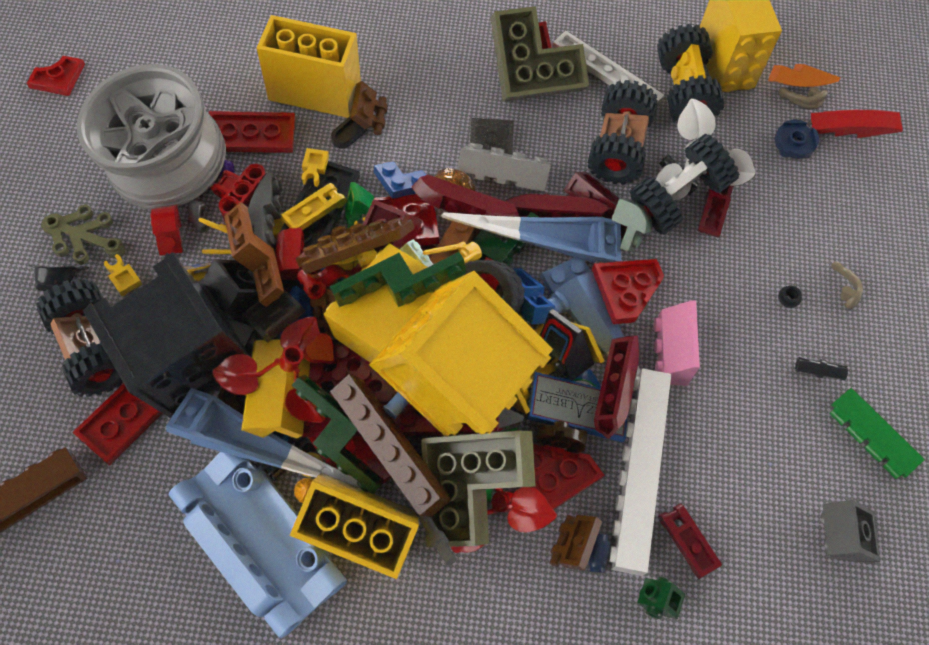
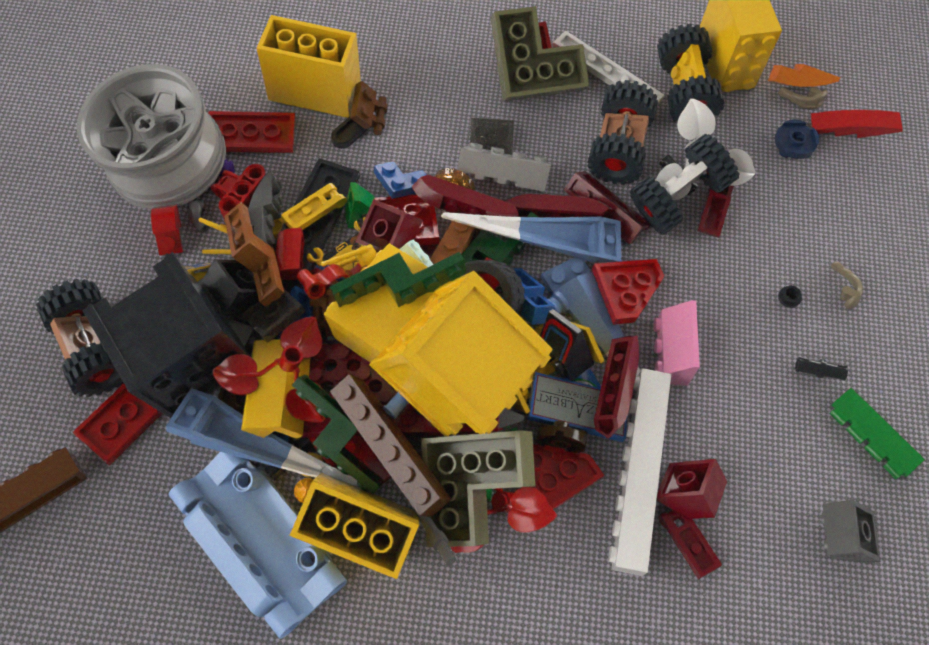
red tile [26,55,85,96] -> none
black piece [28,265,89,292] -> none
olive plant [41,205,126,265] -> none
yellow plate [104,254,143,296] -> none
reddish brown wing [296,218,414,274] -> none
yellow plate [302,148,329,187] -> none
red tile [303,333,334,364] -> none
yellow plant [423,241,482,263] -> none
reddish brown plate [549,515,602,571] -> none
dark blue cone [588,534,611,573] -> none
sand green brick [611,198,652,252] -> none
dark green brick [637,577,686,619] -> none
none -> dark red slope [656,459,727,519]

